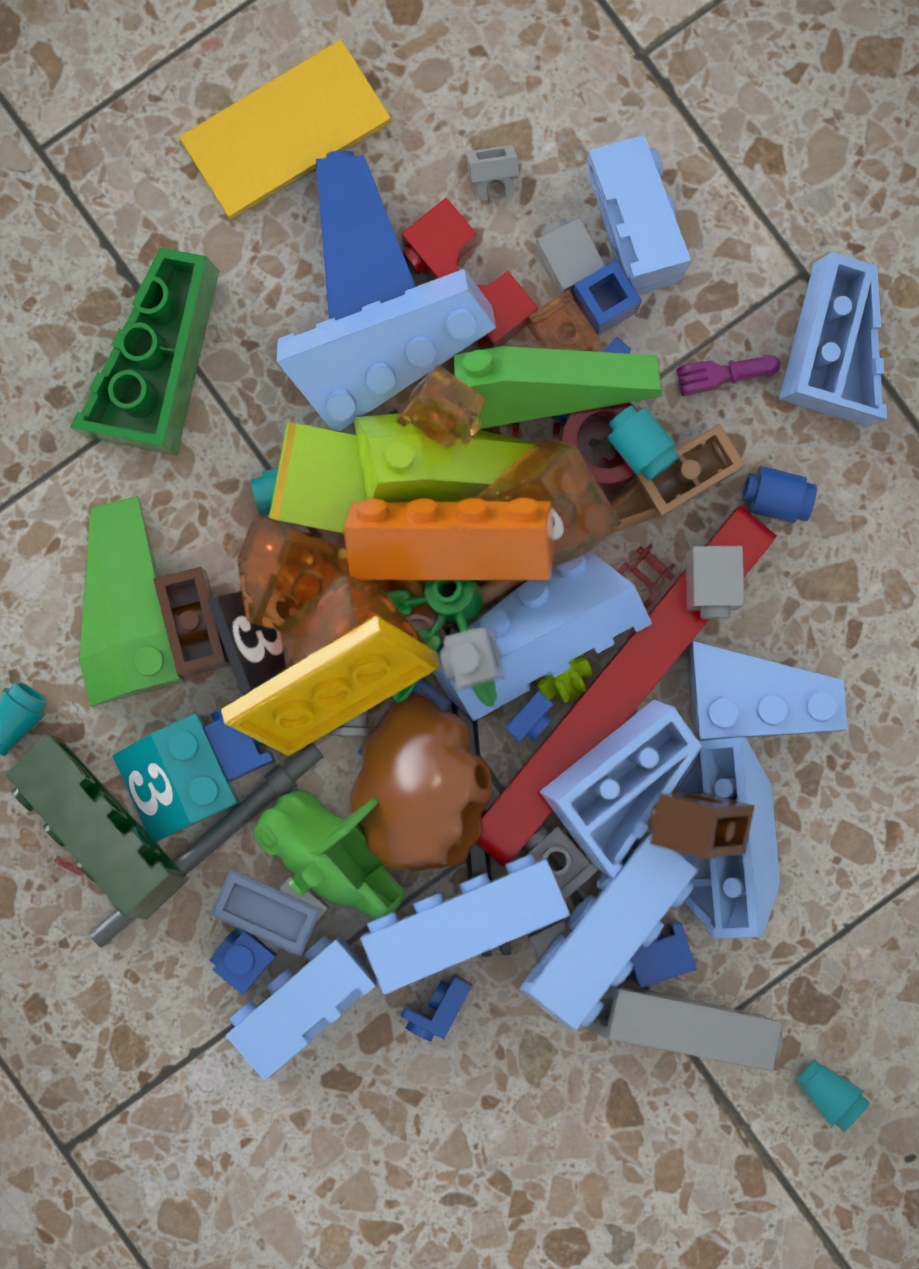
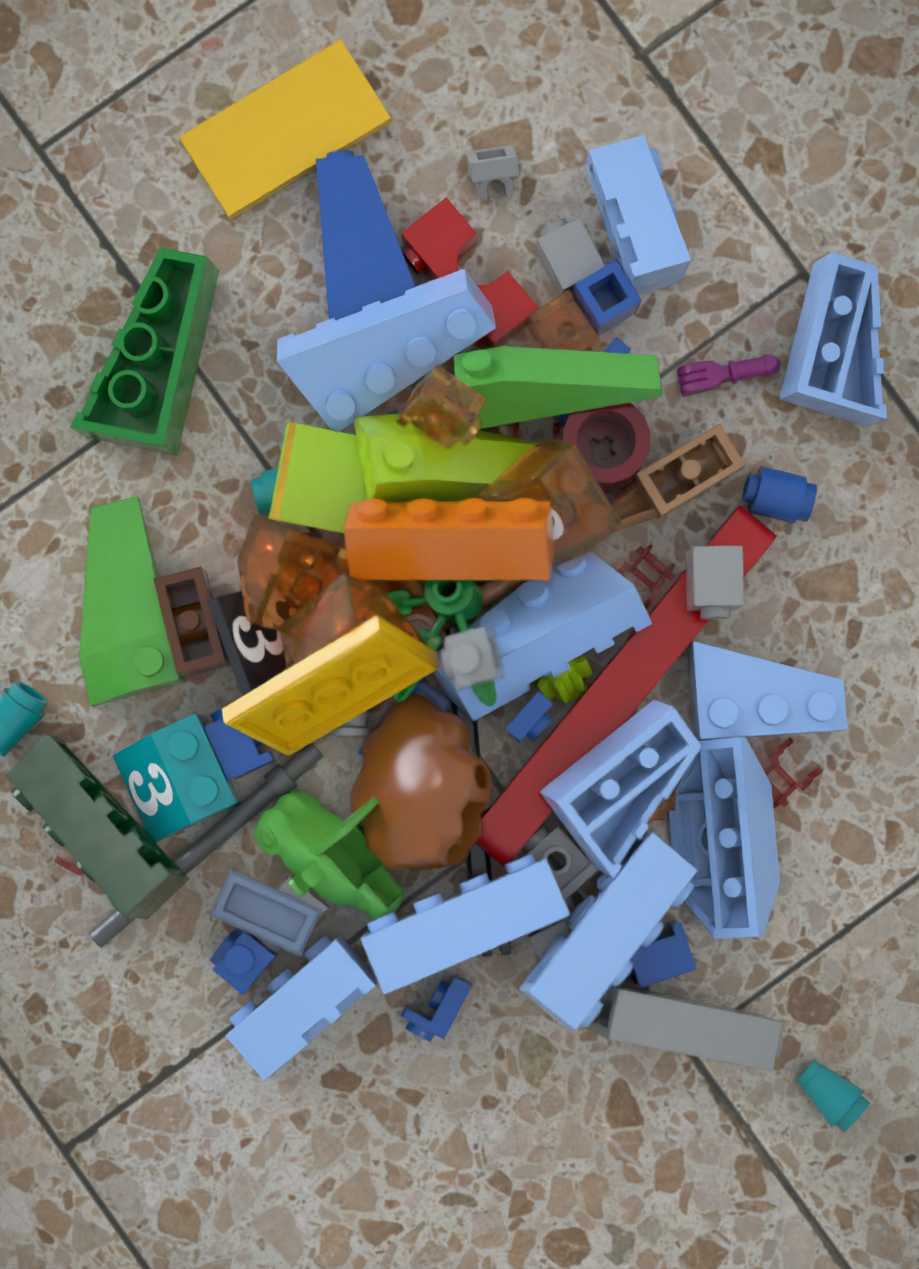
teal brick [607,406,680,482] -> none
reddish brown brick [649,792,755,859] -> none
none -> clear red piece [764,736,823,809]

